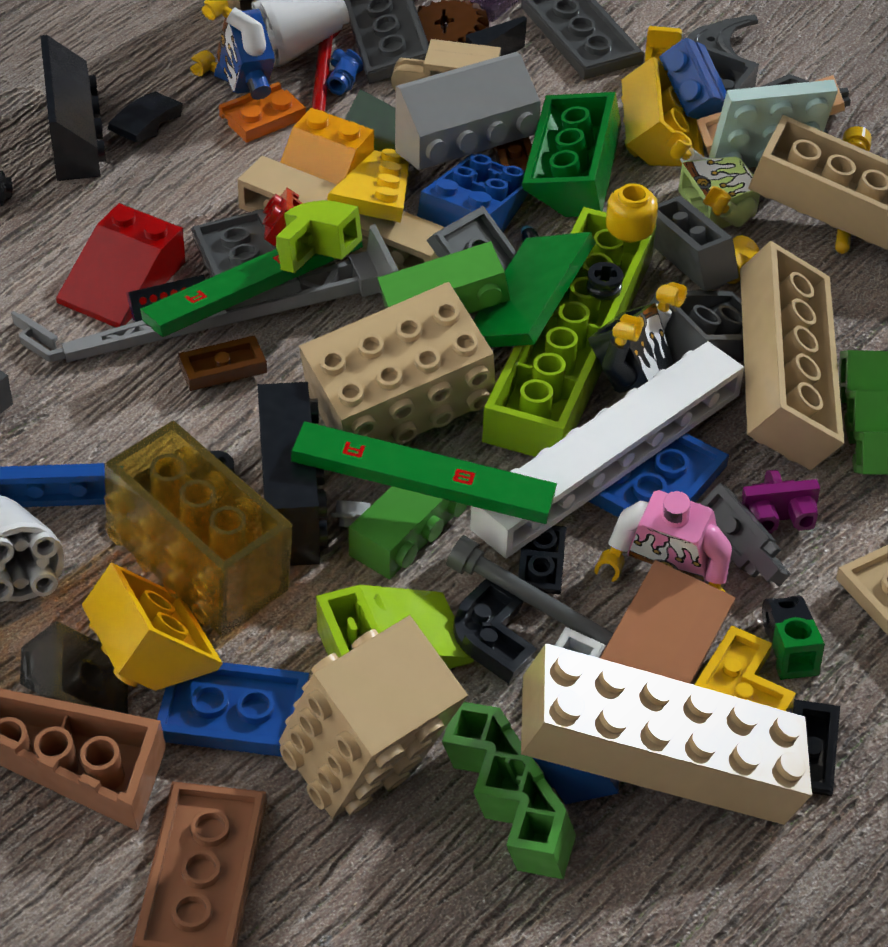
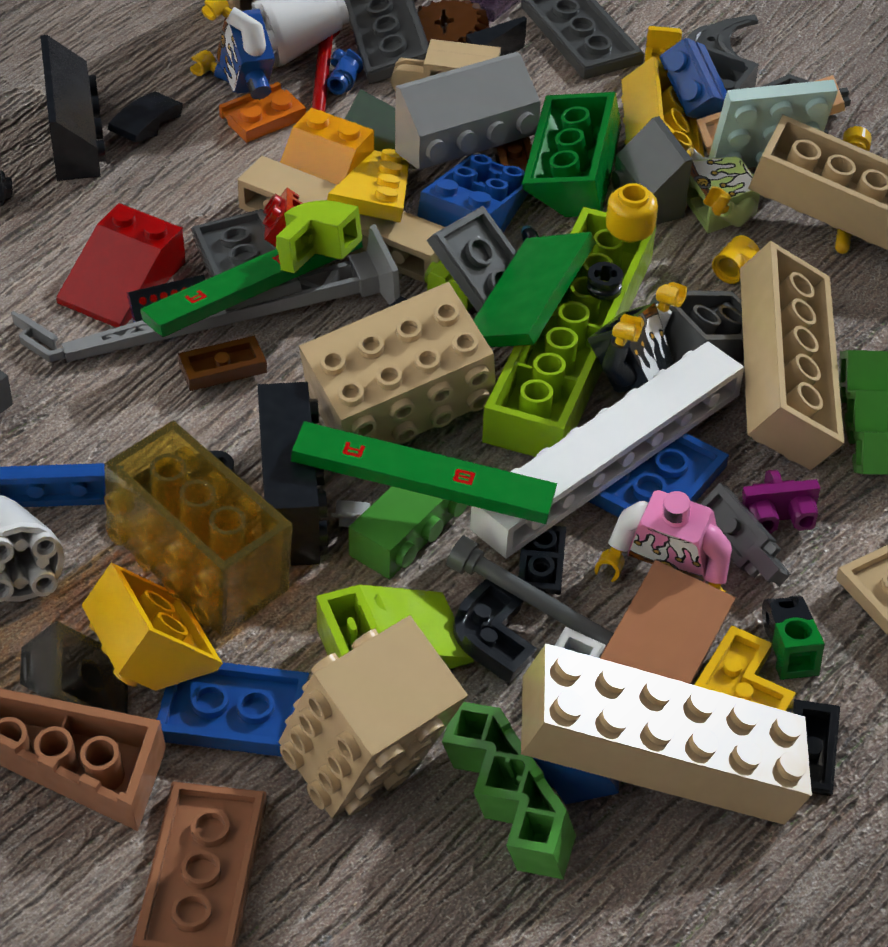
bright green brick [377,241,510,313] -> none
dark grey brick [654,195,739,291] -> none
none -> dark grey slope [611,116,692,225]

